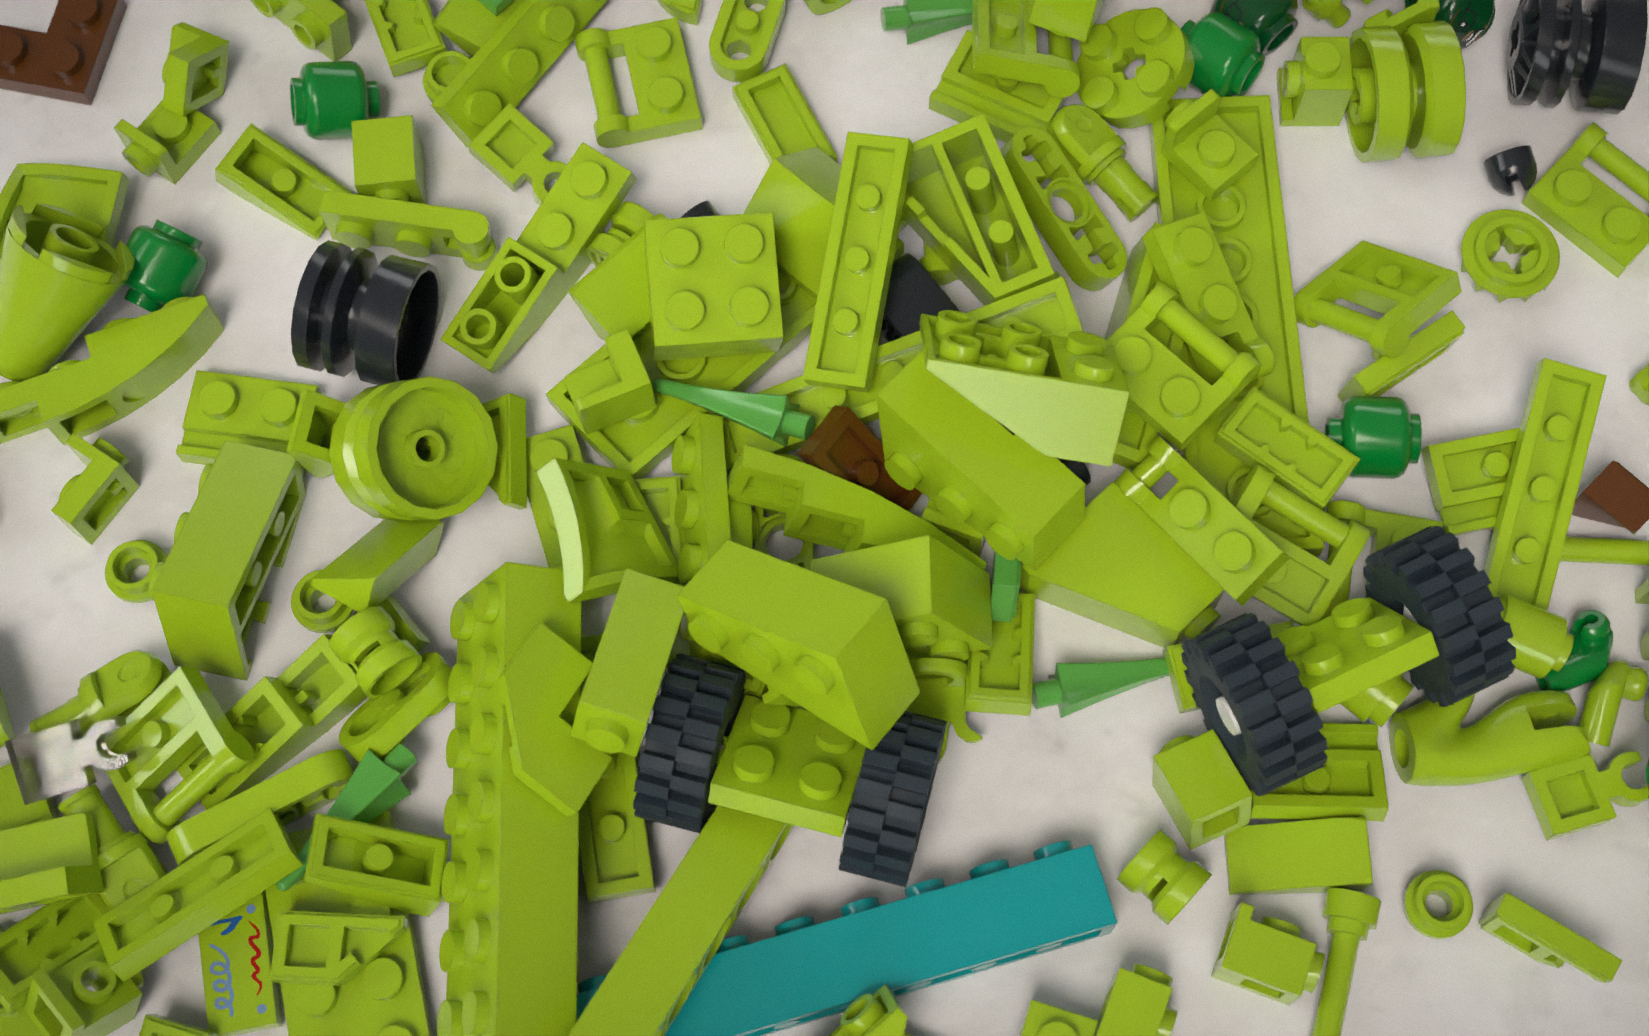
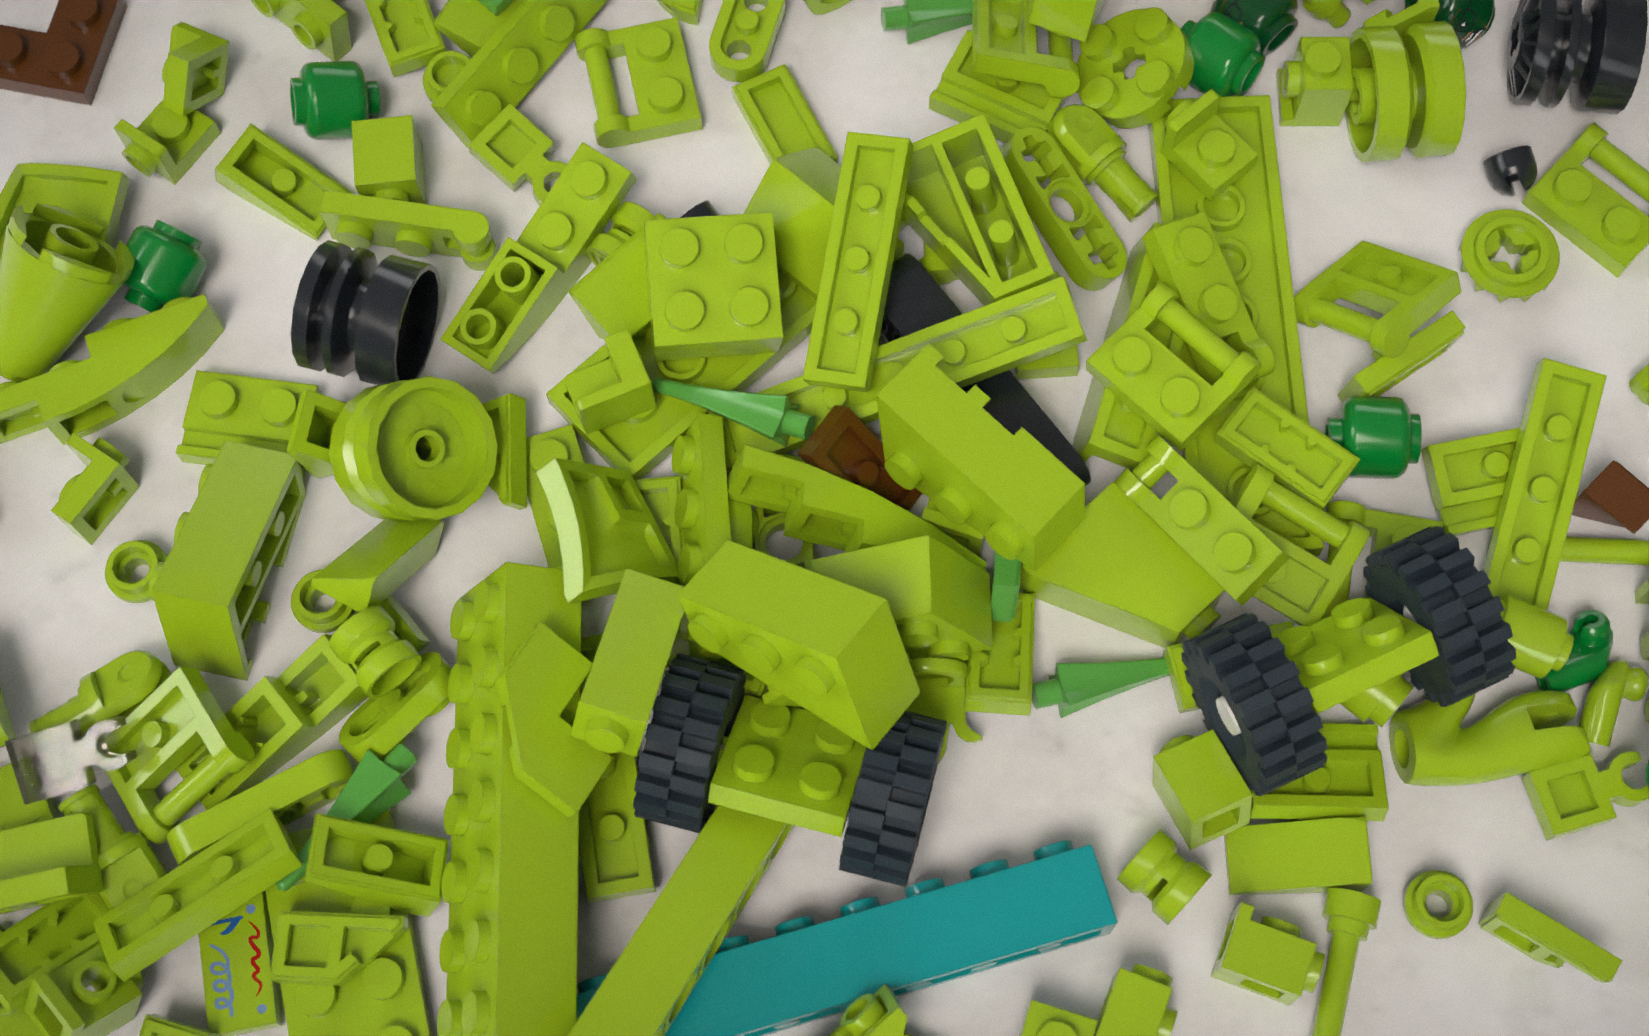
lime slope [919,310,1130,467] -> none

